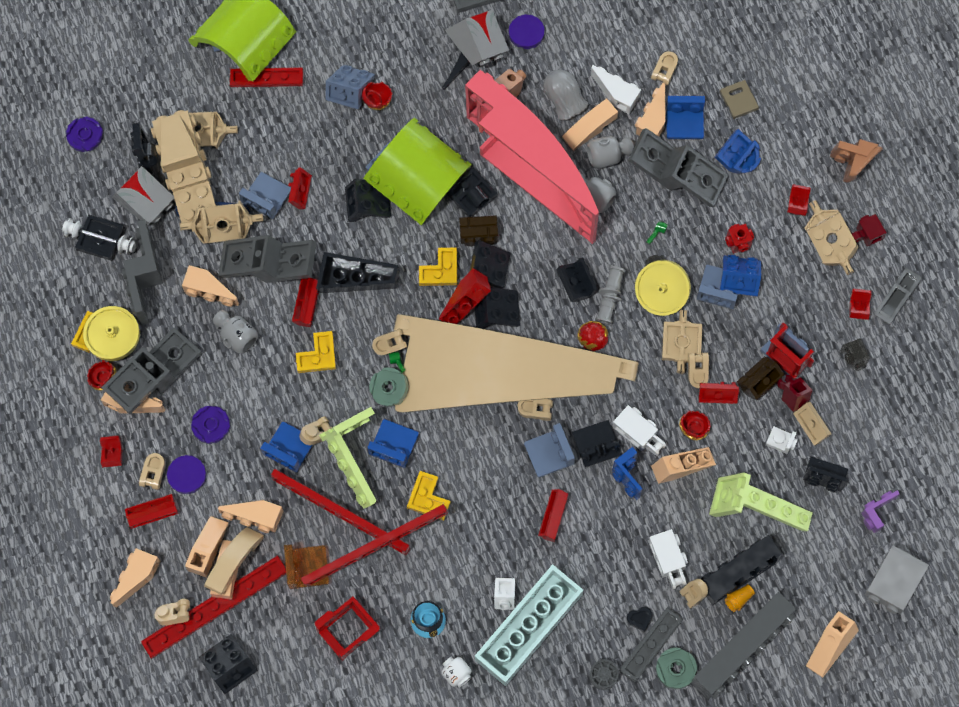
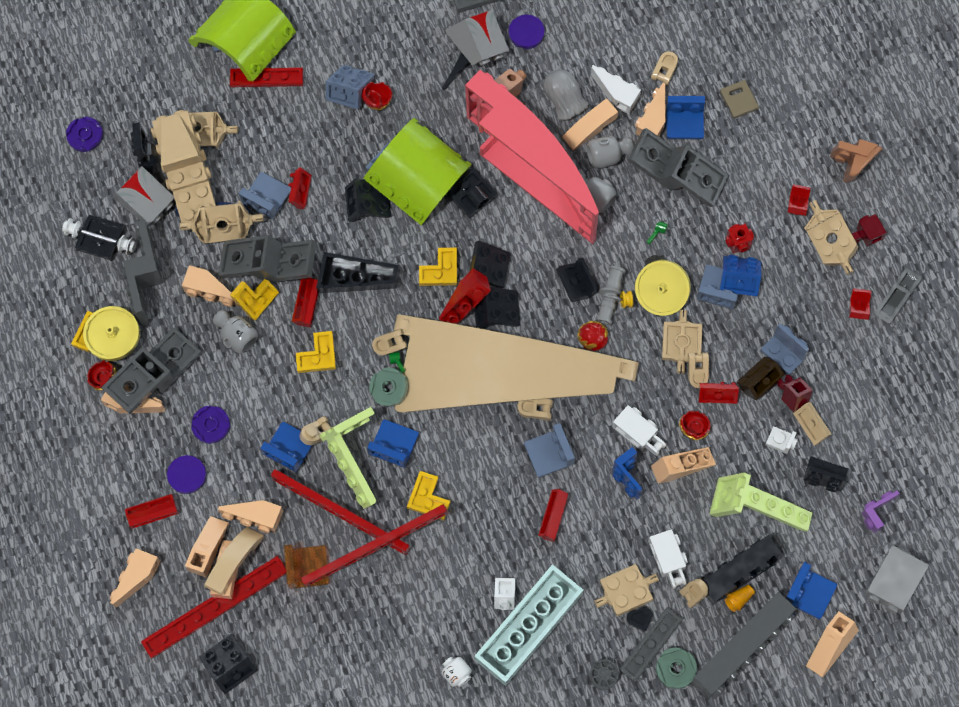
red bracket [100,436,123,468] -> none
tan plate [139,453,165,490] -> none
tan plate [154,599,190,626] -> none
red piece [315,596,380,661] -> none
medium azure piece [410,601,446,638] -> none
dark brown brick [459,215,498,246] -> none
black hinge [572,420,622,467] -> none
blue slope [715,129,761,174] -> none
red piece [766,323,814,379] -> none
clear smoke brick [840,338,870,371] -> none
none -> yellow plate [230,279,279,320]
none -> tan plate [594,564,659,617]
none -> yellow bush [620,291,633,308]
none -> blue bracket [786,562,837,620]

